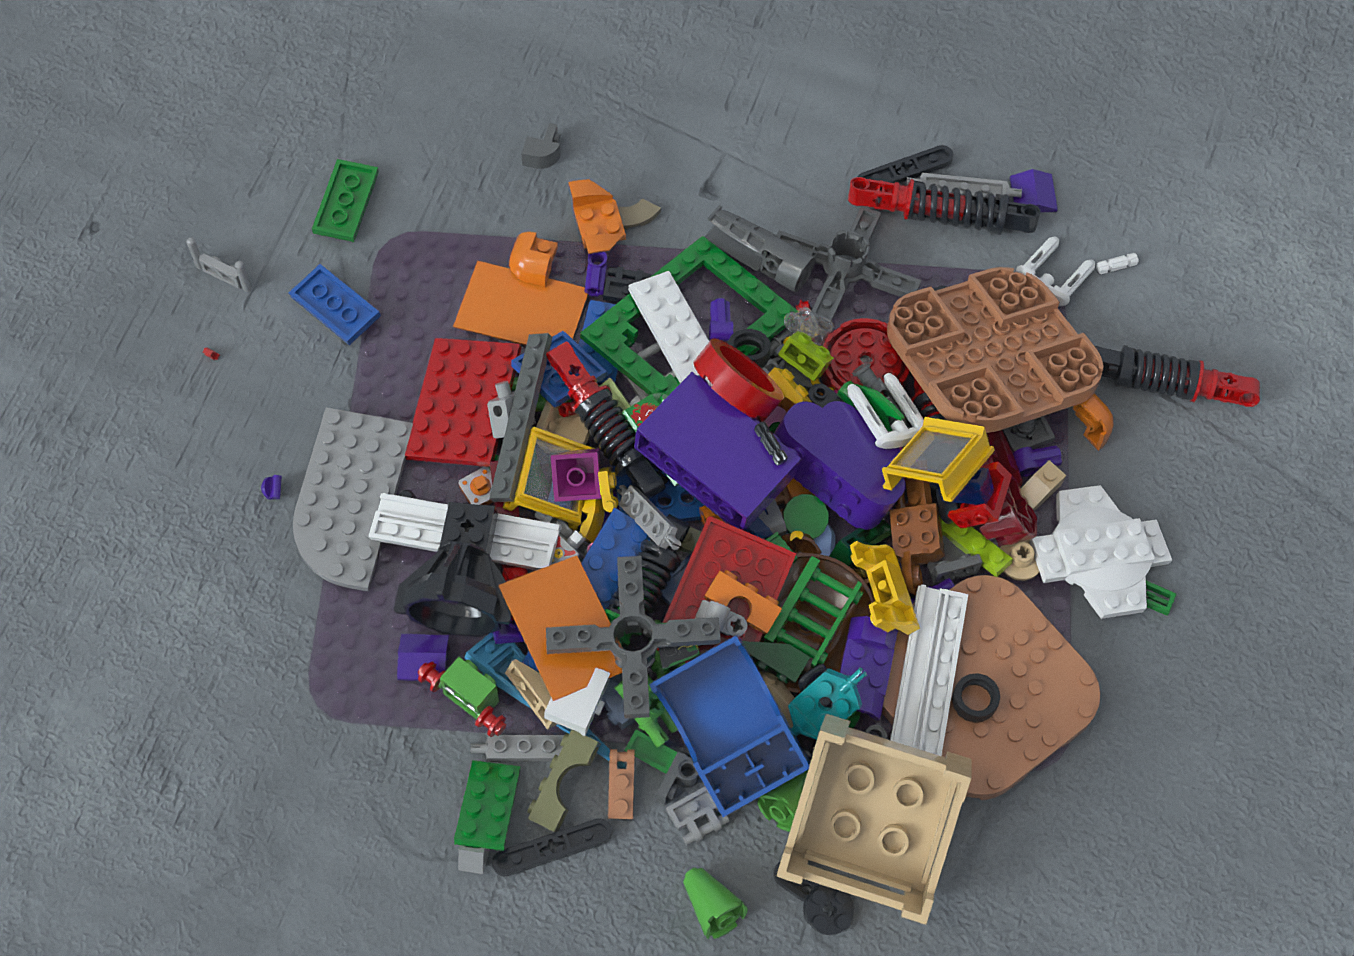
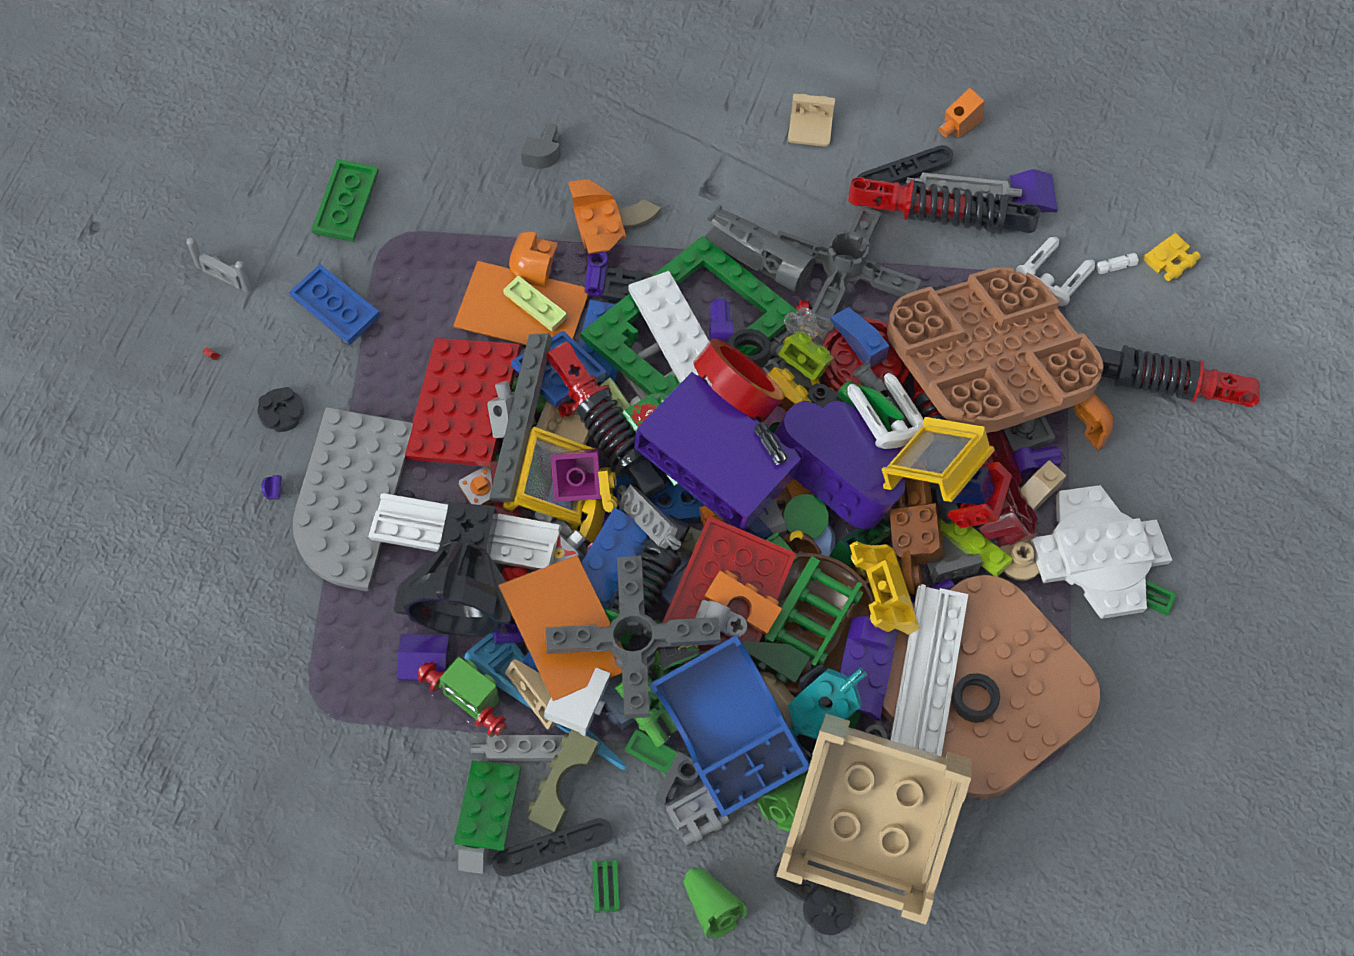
nougat plate [608,749,635,819] -> none
none -> black plate [258,387,304,432]
none -> yellowish green plate [503,276,567,332]
none -> green tile [592,860,620,913]
none -> tan bracket [788,93,835,147]
none -> blue slope [830,307,889,368]
none -> orange torso [939,88,984,138]
none -> yellow plate [1143,232,1201,281]

